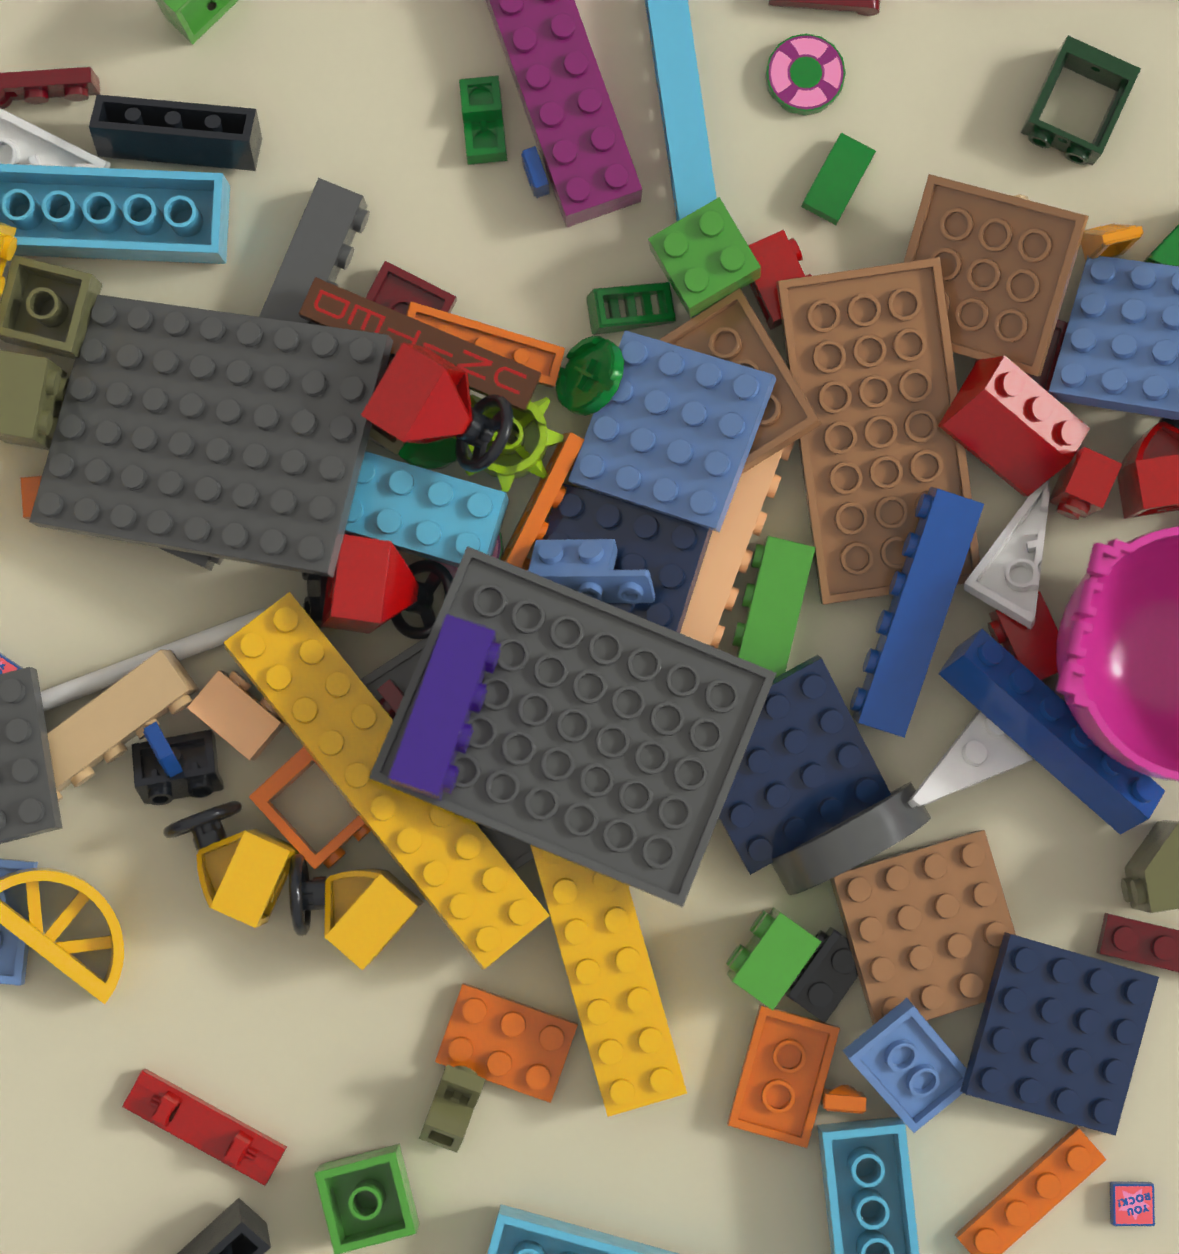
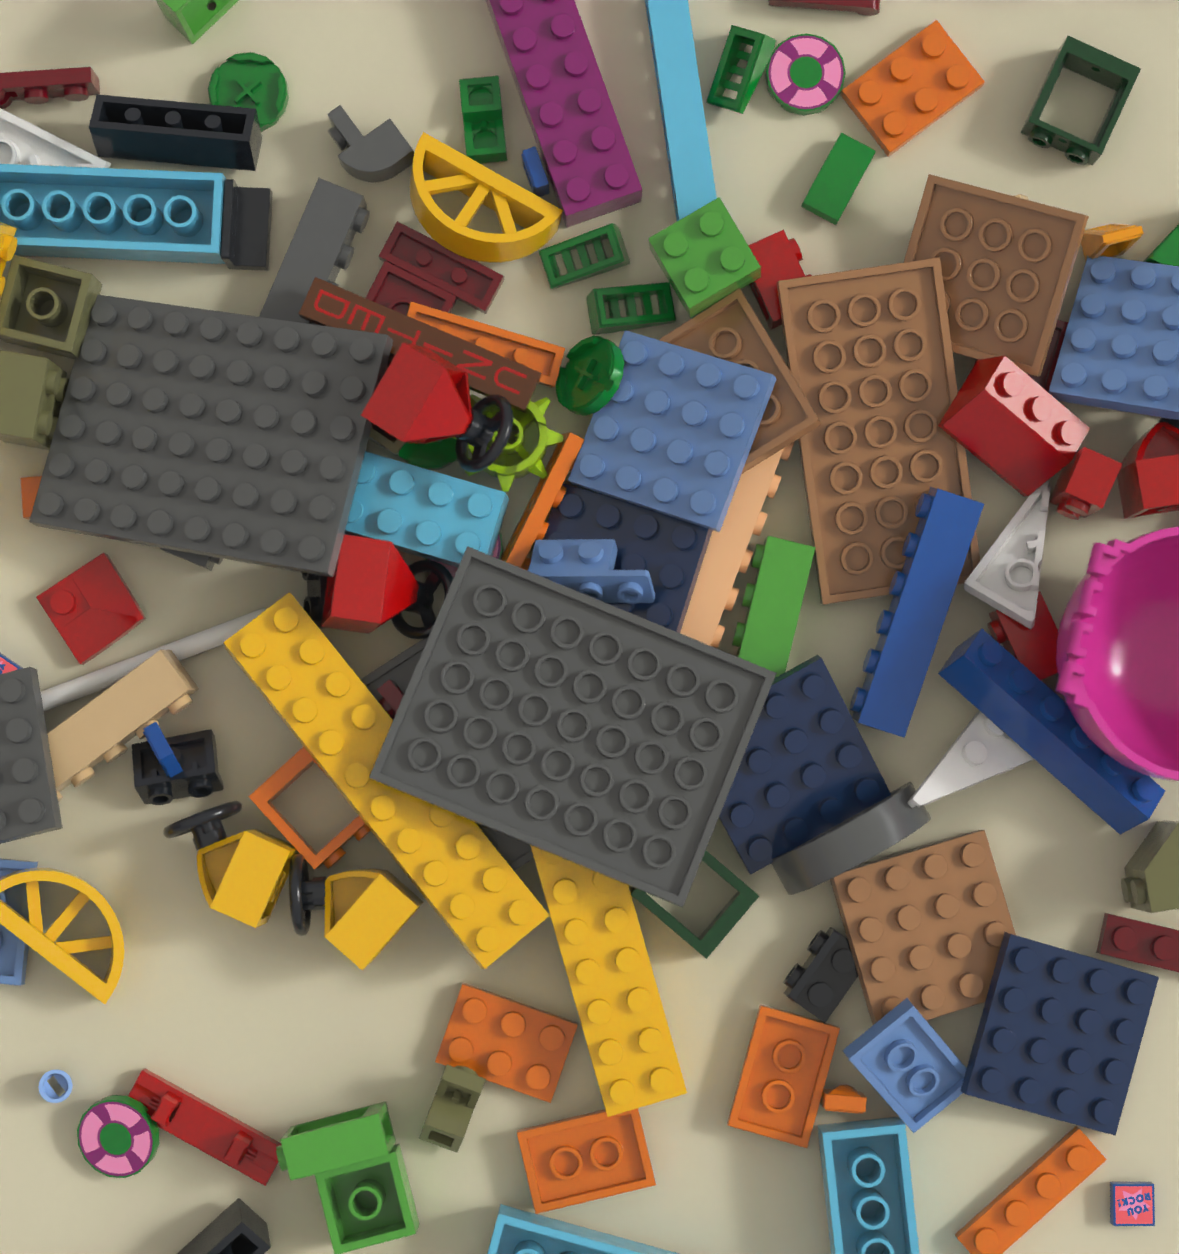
light nougat brick [187,670,286,761] -> none
dark purple brick [388,614,501,801] -> none
bright green brick [726,907,821,1010] -> none
none -> red plate [36,552,146,665]
none -> light blue hinge [39,1069,73,1103]
none -> tile [77,1095,160,1178]
none -> green tile [208,52,289,132]
none -> black panel [221,179,273,271]
none -> bright green window [276,1101,396,1181]
none -> dark grey brick [327,105,414,182]
none -> dark red plate [379,221,504,314]
none -> yellow window [409,132,563,262]
none -> orange plate [517,1108,656,1214]
none -> green slope [539,223,630,289]
none -> dark green window [630,851,759,959]
none -> green slope [706,25,777,114]
none -> orange plate [840,20,985,157]

